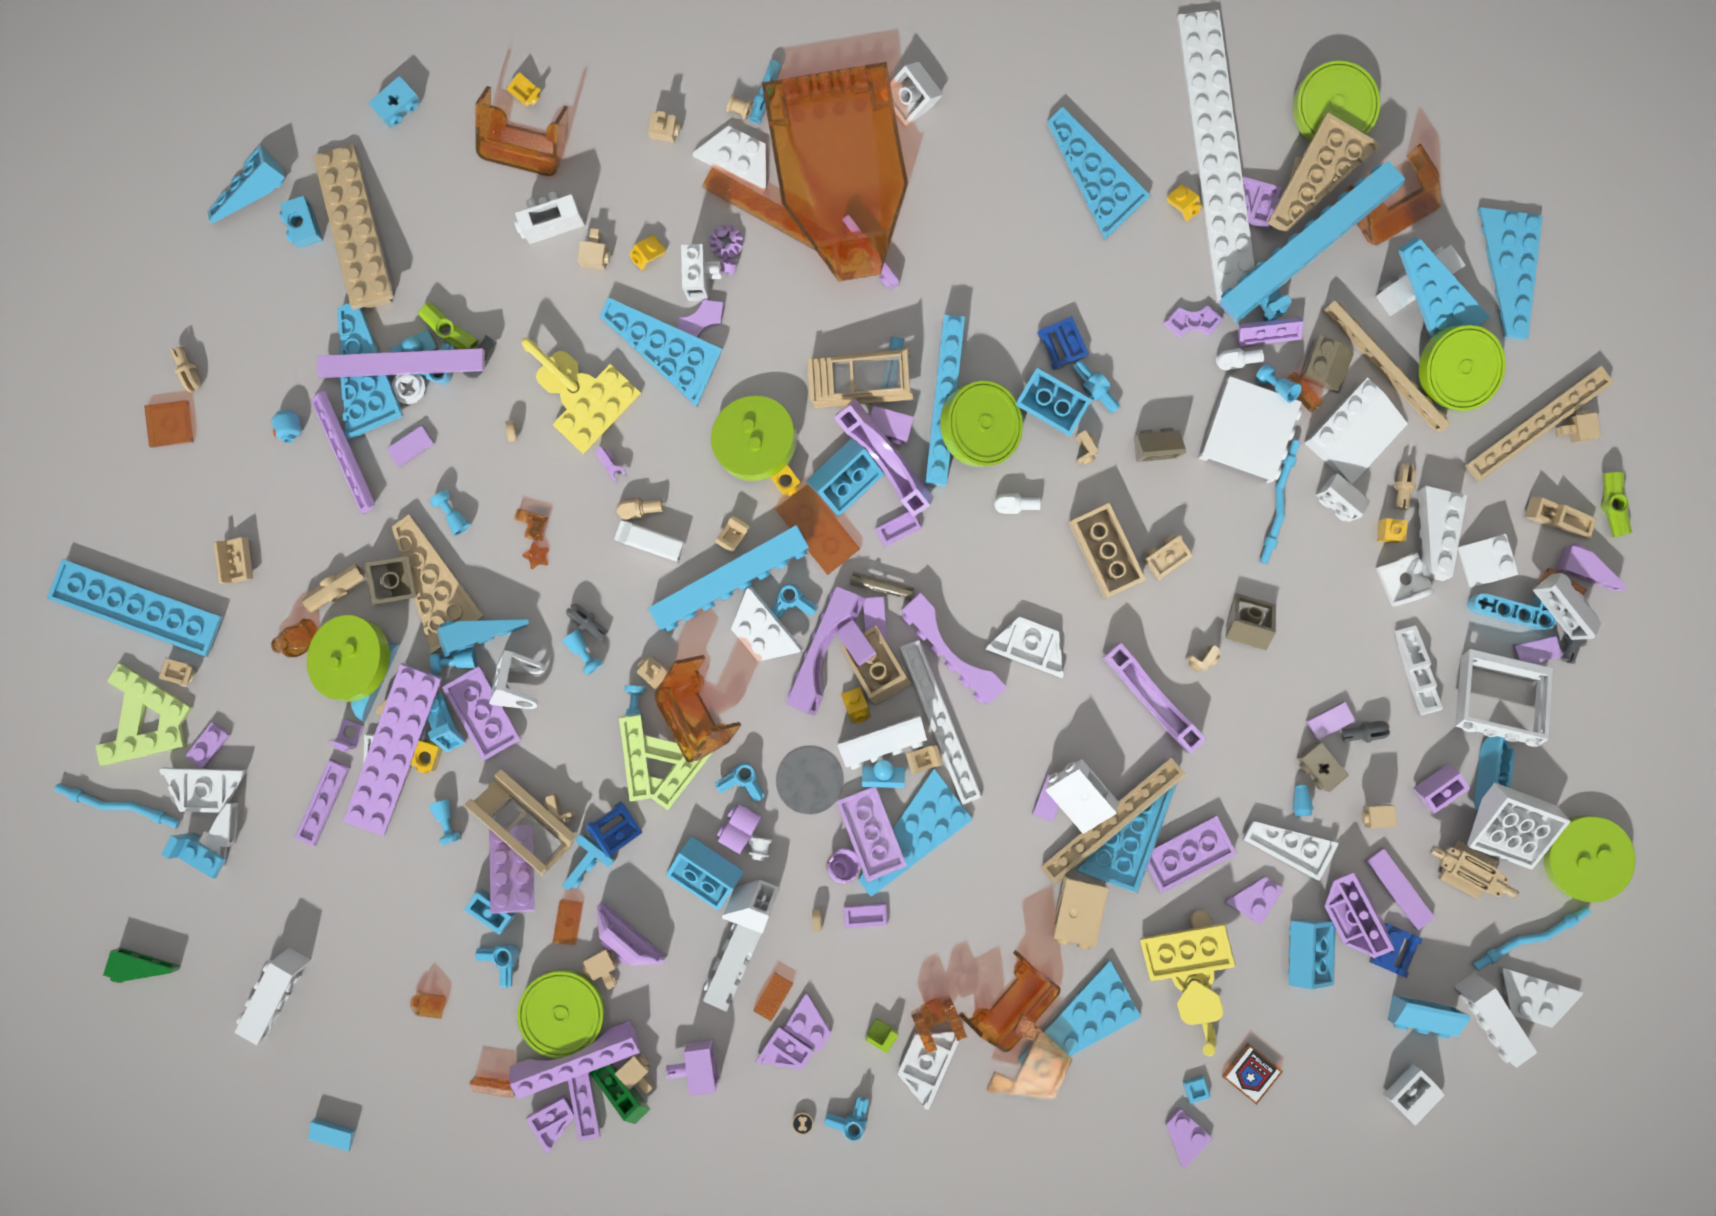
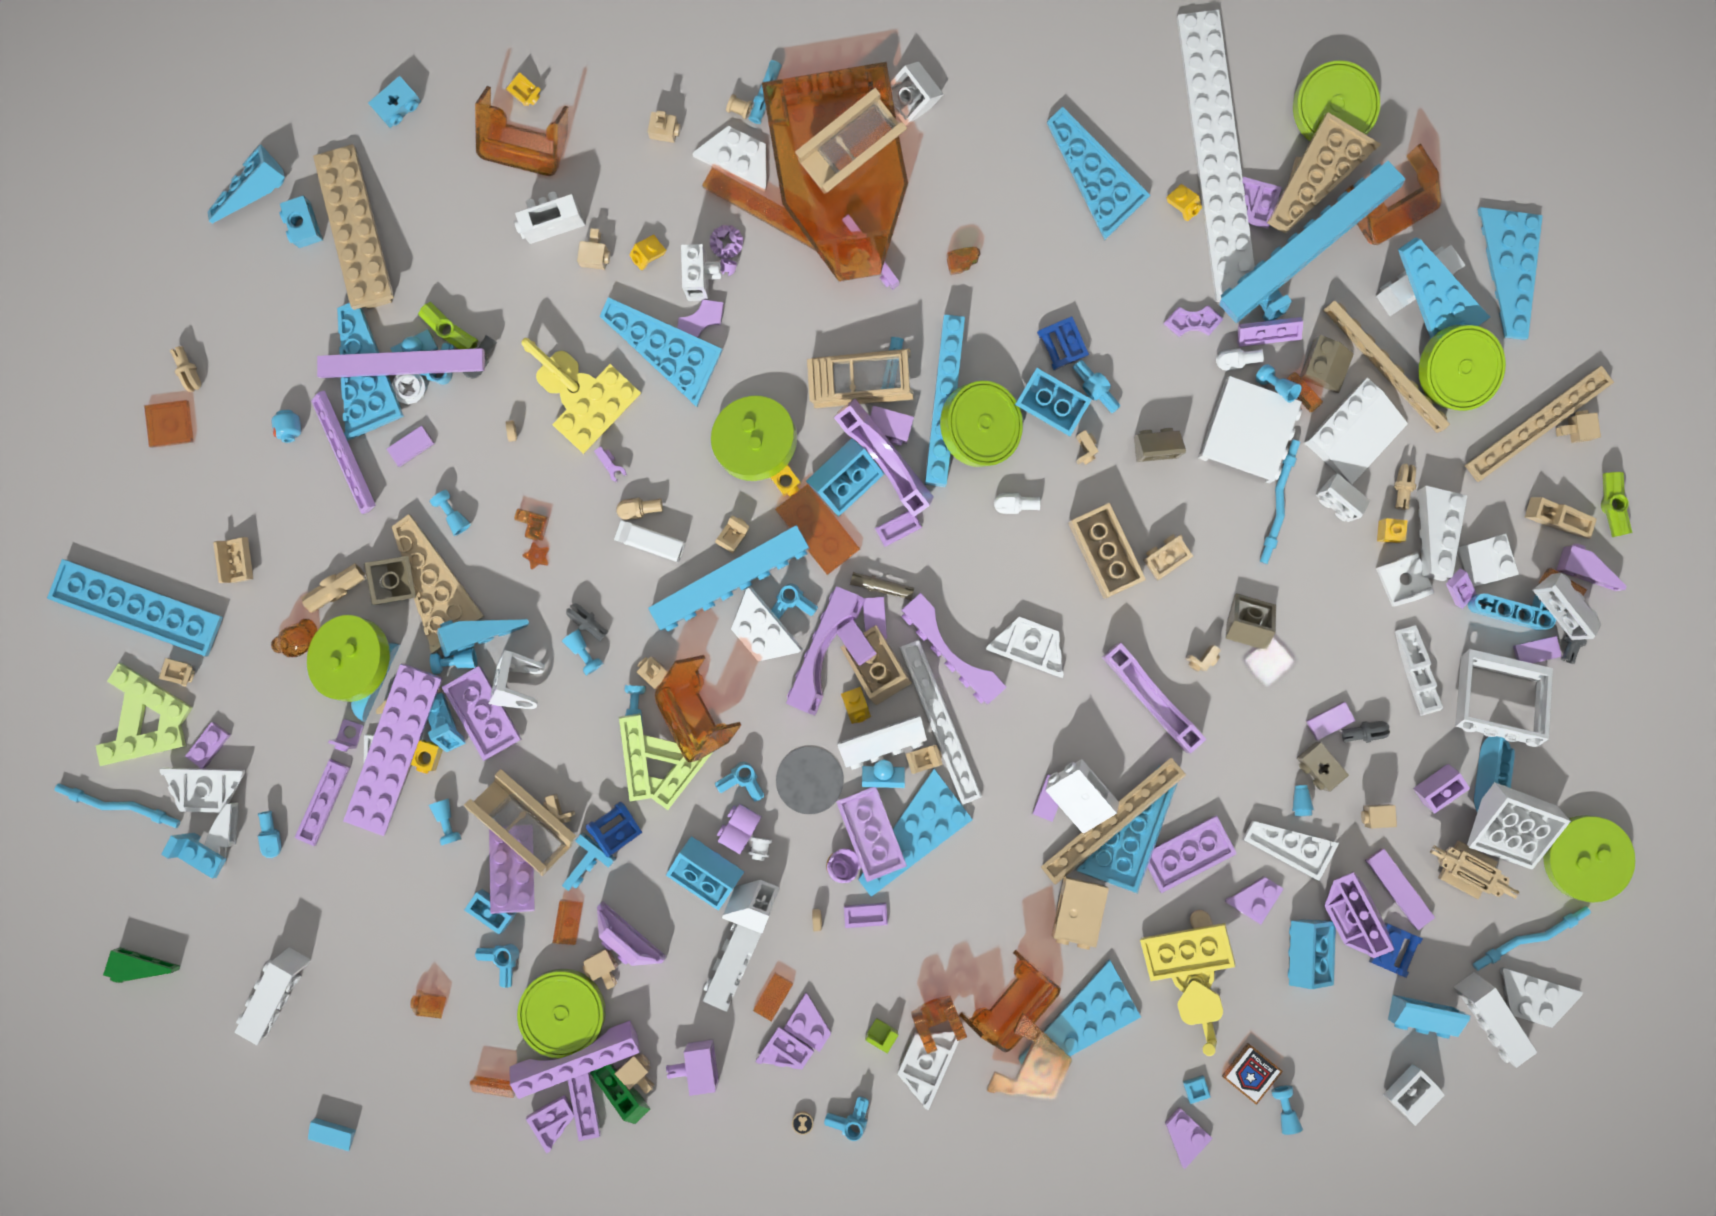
none -> medium azure arm [257,811,282,858]
none -> piece [795,88,907,194]
none -> clear orange rock [946,247,981,275]
none -> piece [1243,638,1295,687]
none -> medium azure piece [1271,1085,1303,1135]
none -> lavender plate [1446,568,1476,609]

